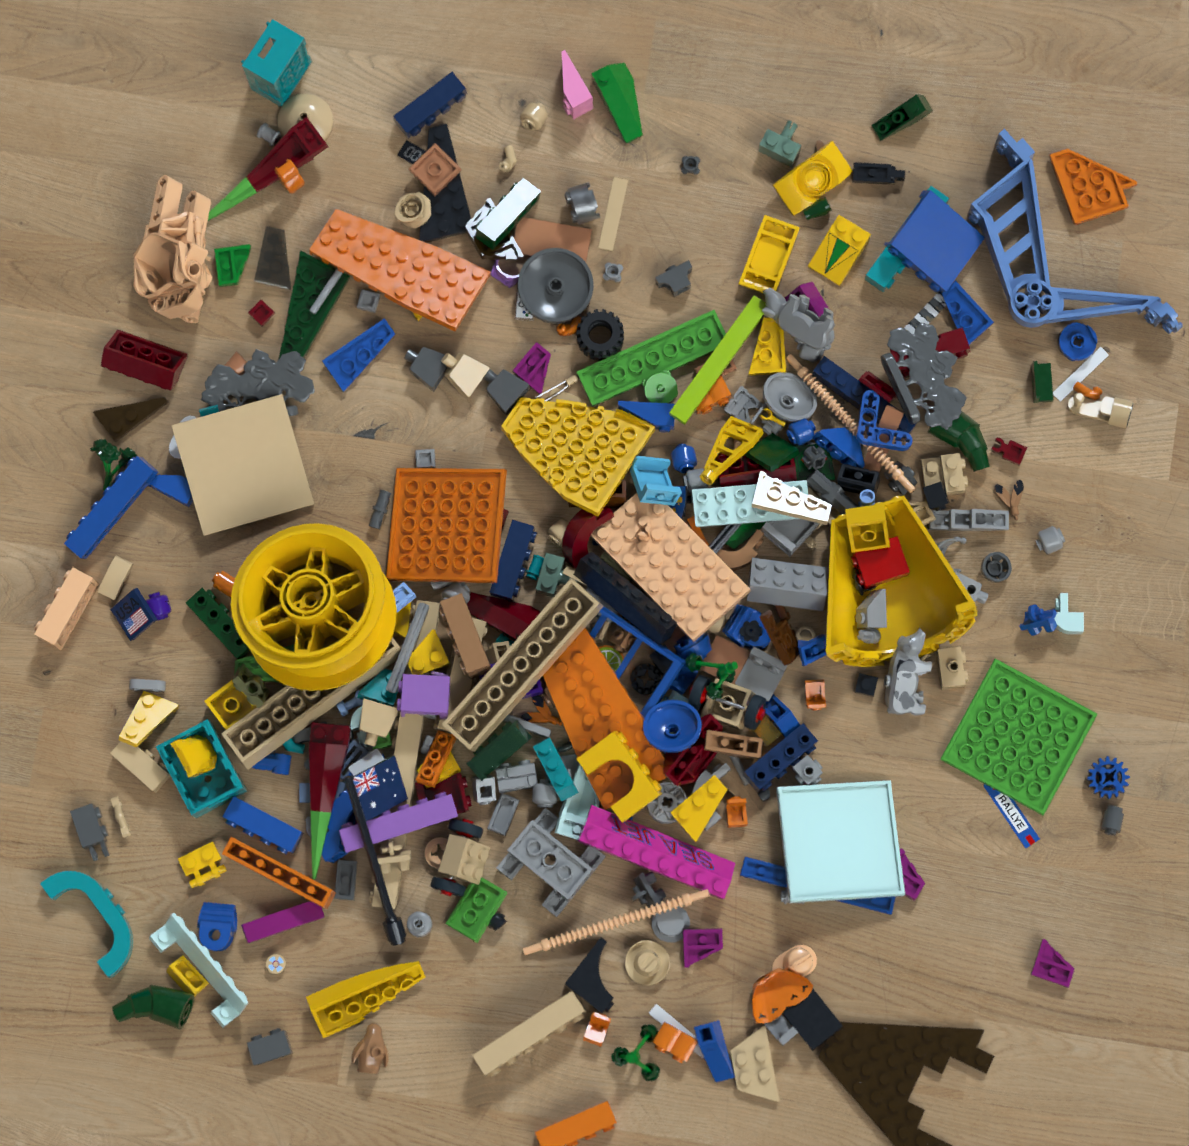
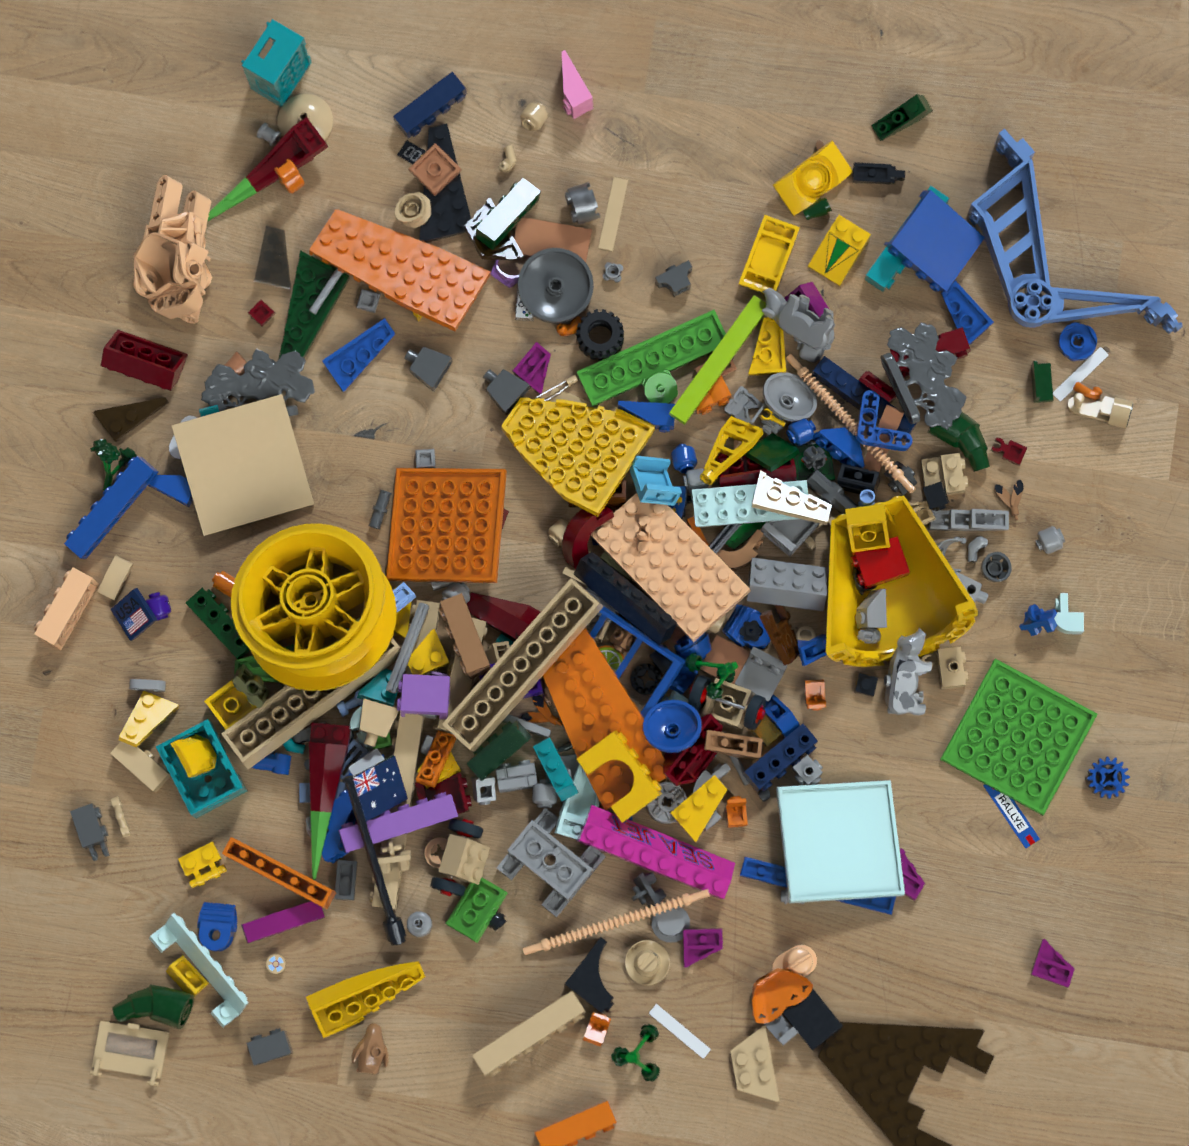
teal arch [40,871,133,978] -> none
green wing [214,244,251,287] -> none
blue brick [222,796,304,855] -> none
tan torso [441,353,490,397] -> none
light grey tile [487,793,520,836] -> none
dark blue brick [490,520,537,602] -> none
teal pin [526,555,544,580] -> none
sand green brick [536,553,579,598] -> none
green wedge [591,63,643,144] -> none
orange brick [653,1022,698,1063] -> none
dark grey plate [681,156,700,175] -> none
blue slope [694,1020,735,1082] -> none
sand green brick [758,120,801,168] -> none
sticker [904,291,947,334] -> none
orange wing [1049,149,1137,225] -> none
dark grey brick [1101,806,1124,836] -> none
none -> tan piece [90,1021,170,1086]
none -> light grey arm [968,536,988,562]

